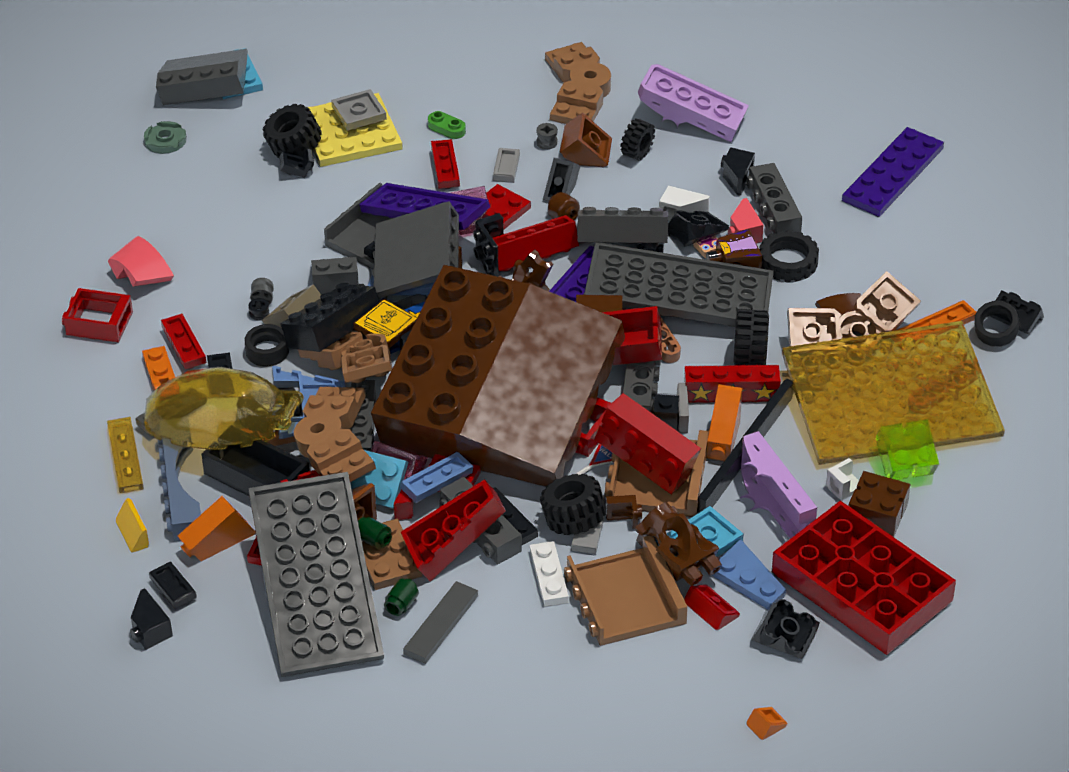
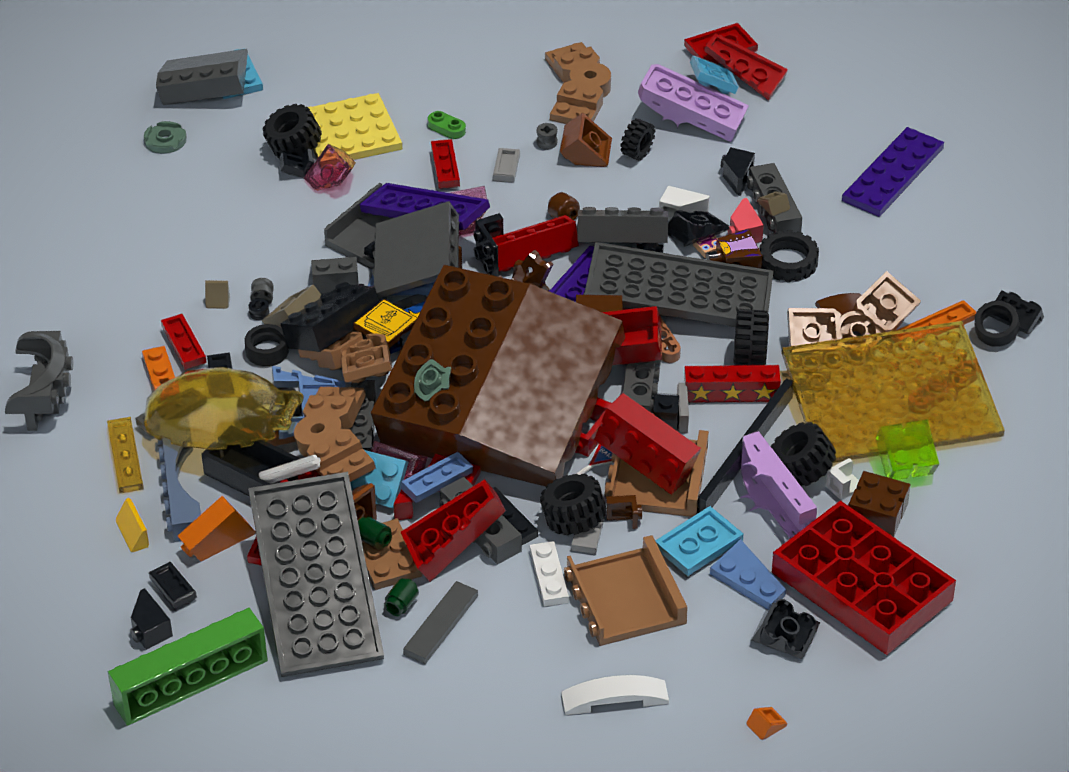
red window [62,288,133,343] -> none
coral slope [108,236,174,287] -> none
light grey plate [331,89,387,131] -> none
red plate [479,184,531,229] -> none
black slope [543,158,580,201] -> none
reddish brown hips [635,503,722,587] -> none
red slope [684,584,740,630] -> none
orange slope [706,384,742,461] -> none
none -> dark grey piece [5,331,73,431]
none -> bright green brick [107,607,268,726]
none -> dark tan slope [205,280,230,309]
none -> white axle [259,455,321,484]
none -> clear pink slope [304,144,356,191]
none -> sand green animal [414,359,451,402]
none -> white slope [561,675,669,715]
none -> red plate [684,23,758,64]
none -> medium azure plate [690,55,739,94]
none -> red wing [705,33,788,101]
none -> dark tan slope [757,192,790,216]
none -> black tyre [770,422,836,487]

